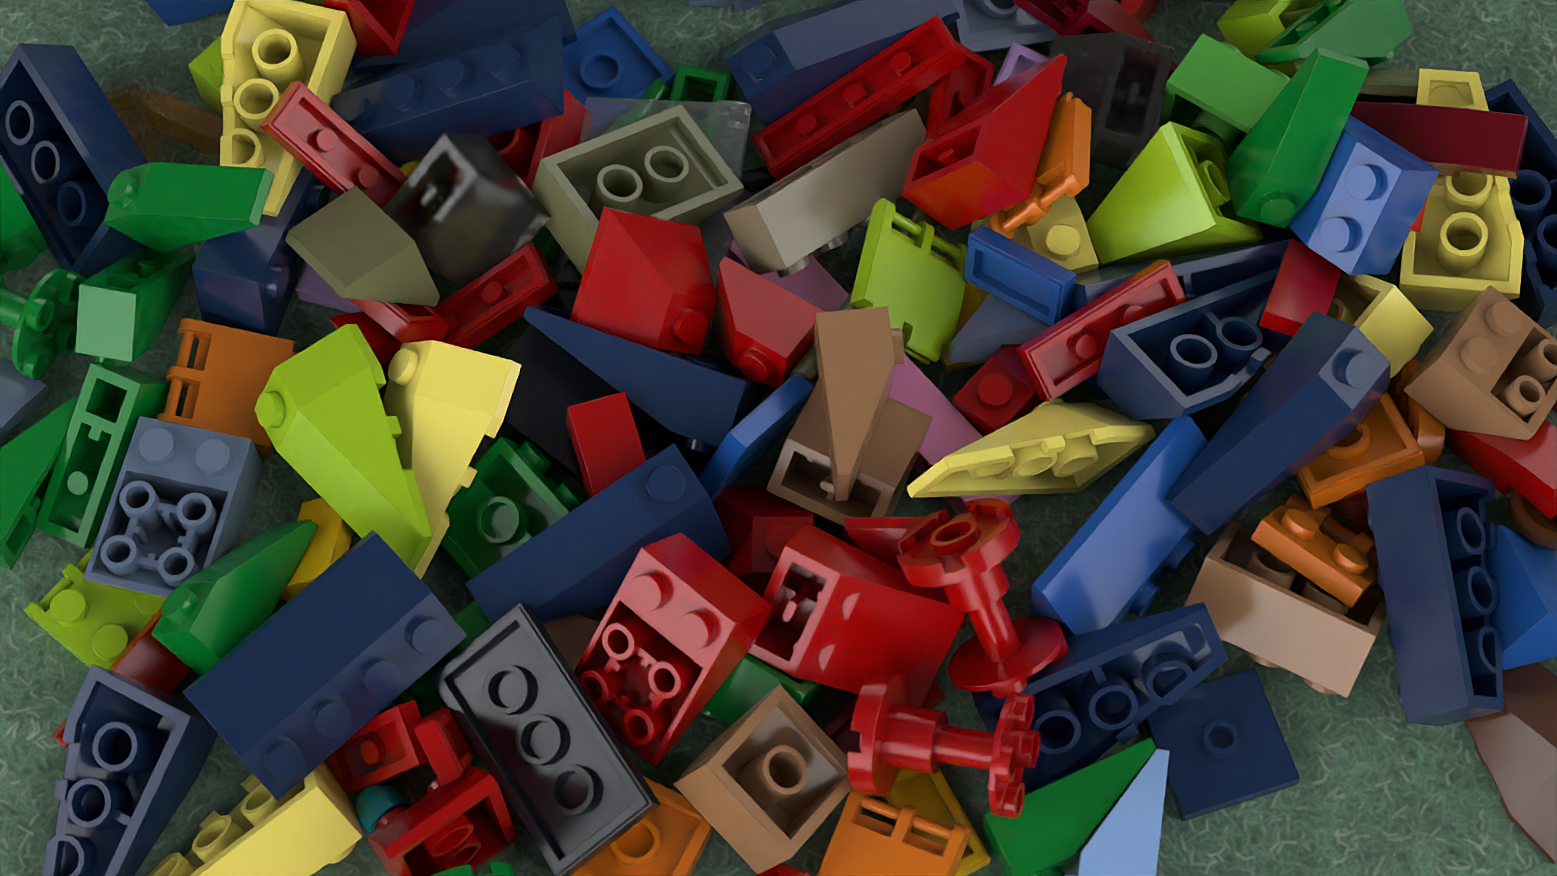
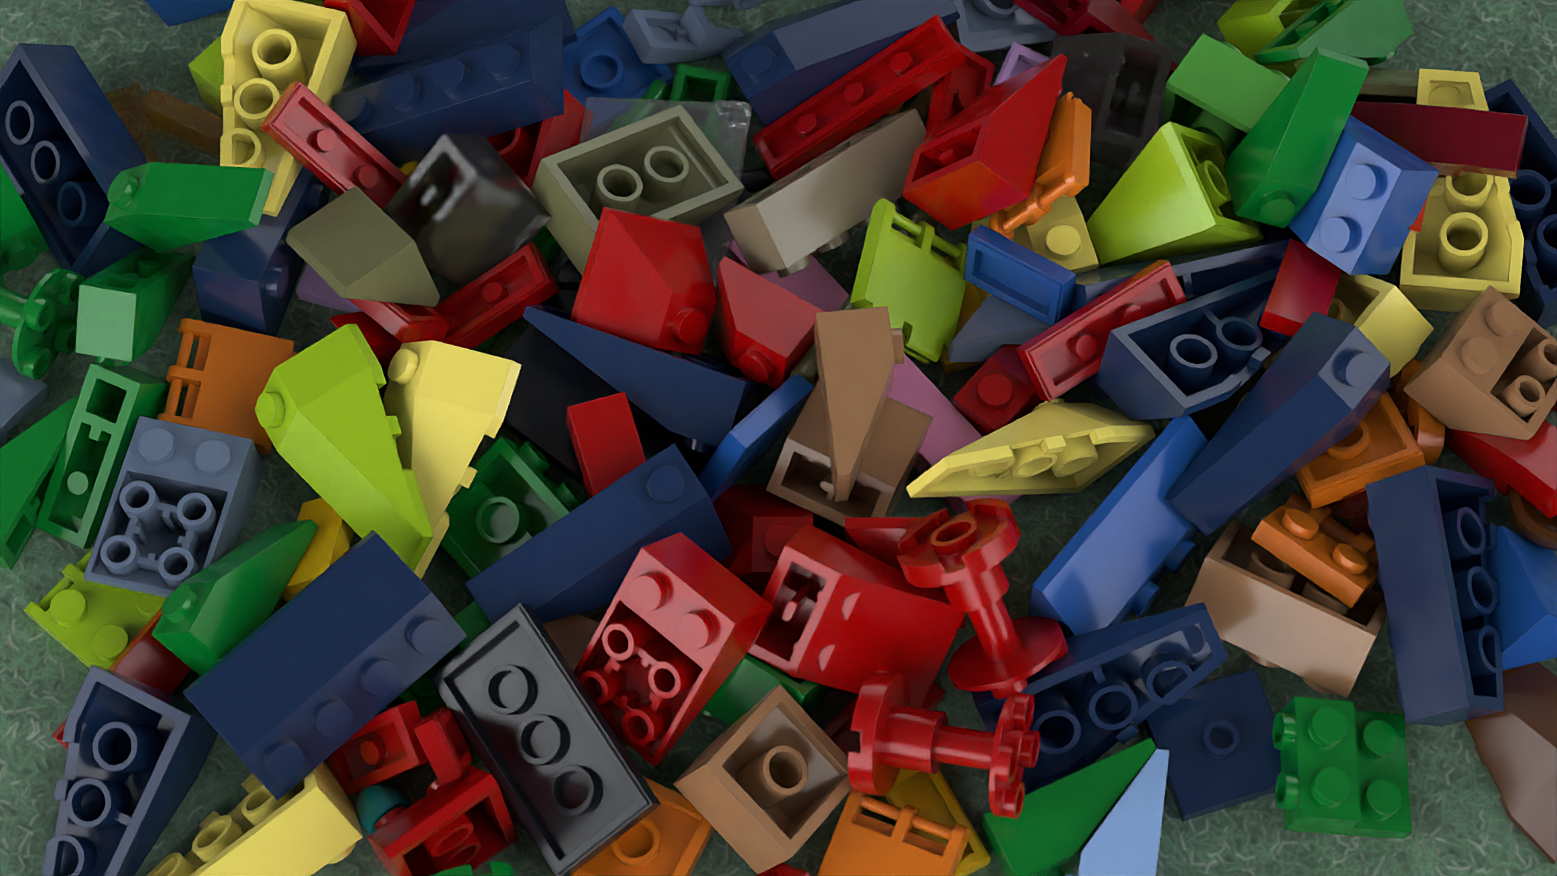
none -> sand blue slope [622,4,744,64]
none -> green plate [1272,696,1412,839]

